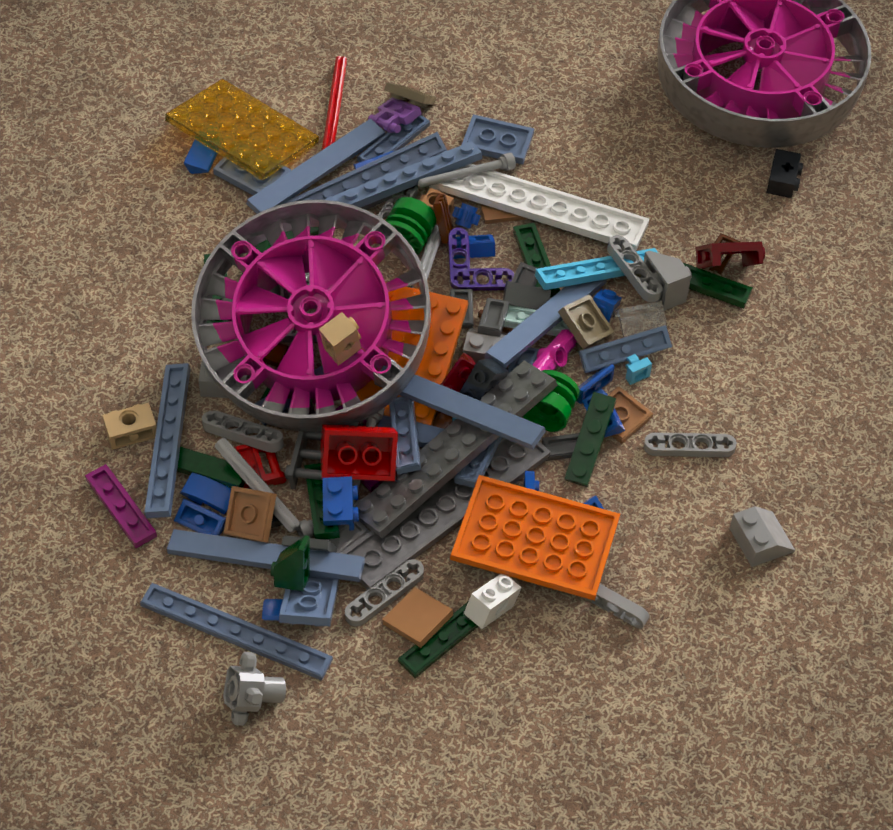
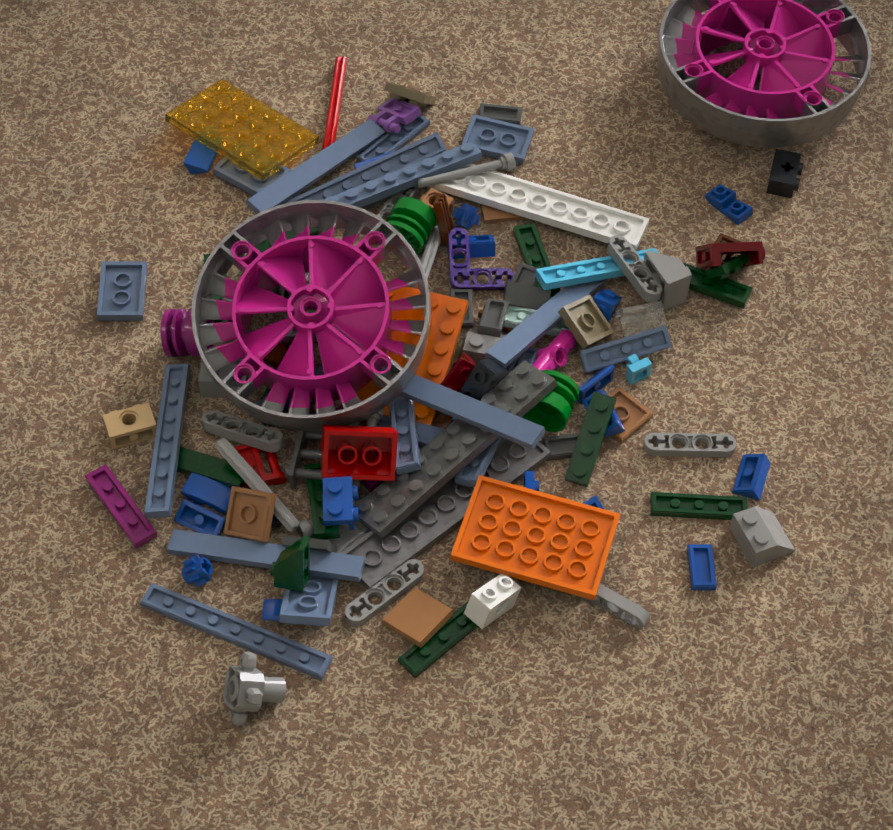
tan brick [319,312,361,366] -> none
none -> sand blue plate [97,261,148,321]
none -> magenta wheel [160,308,214,357]
none -> blue gear [181,554,213,587]
none -> dark grey tile [479,103,522,125]
none -> dark green tile [650,492,747,520]
none -> blue tile [687,544,717,590]
none -> blue slope [705,184,753,225]
none -> dark green plate [705,252,750,280]
none -> blue slope [732,453,770,501]

